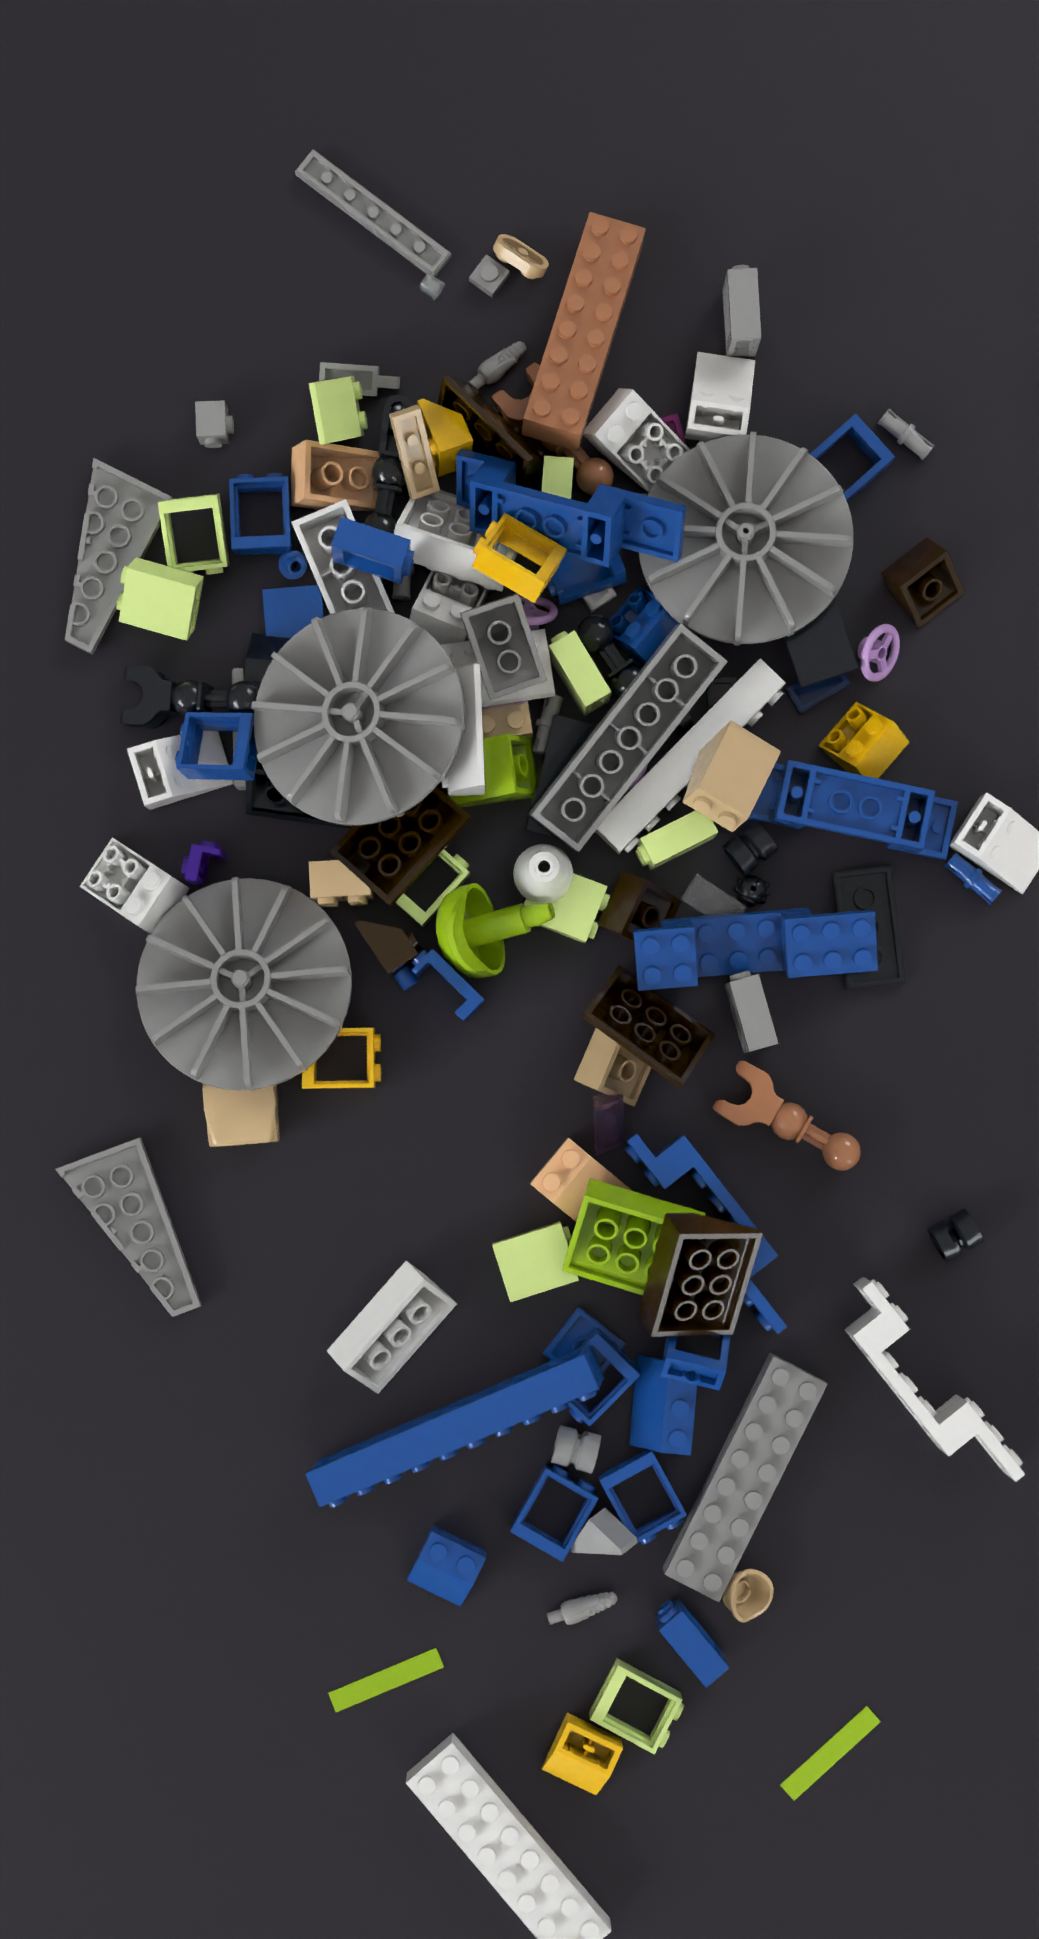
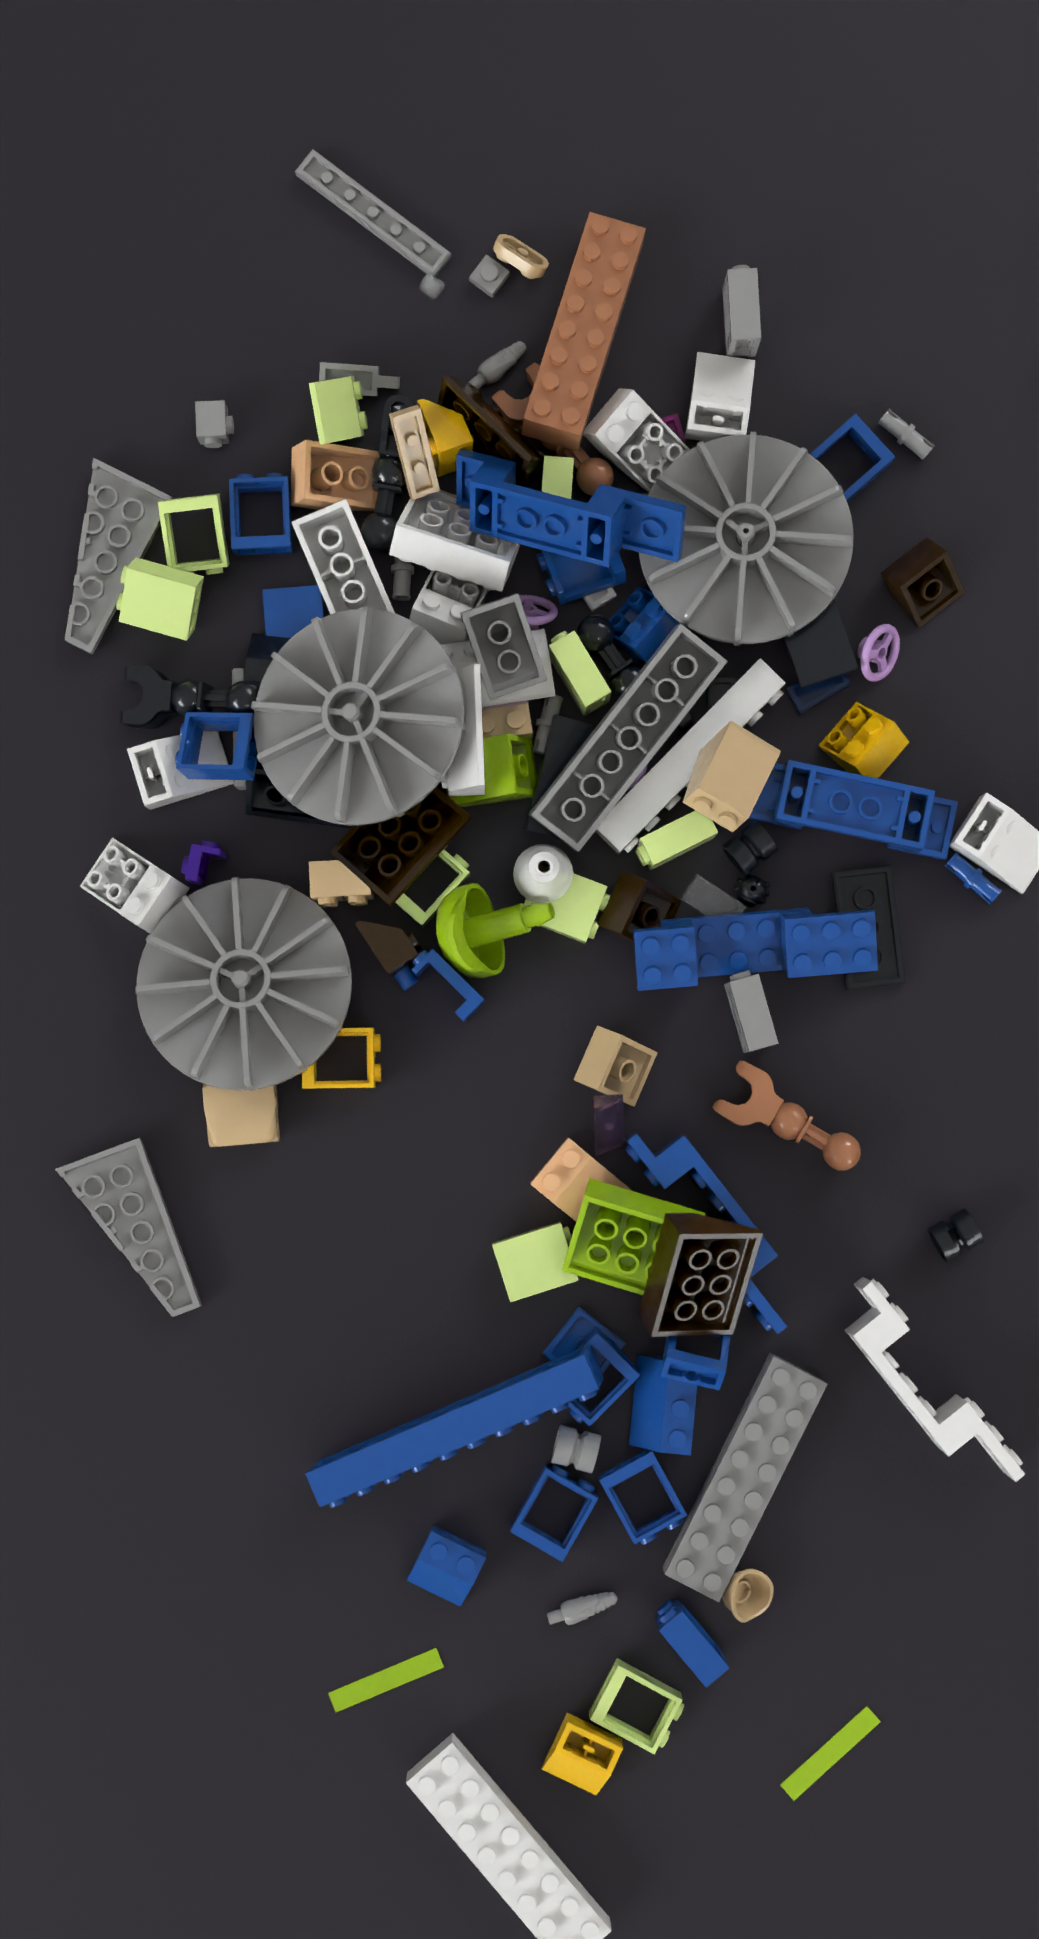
blue plate [278,550,308,580] -> none
white slope [327,1261,457,1394] -> none
blue window [331,517,415,584] -> none
yellow window [472,513,567,604] -> none
light grey slope [571,1508,637,1555] -> none
dark brown slope [582,965,715,1089] -> none

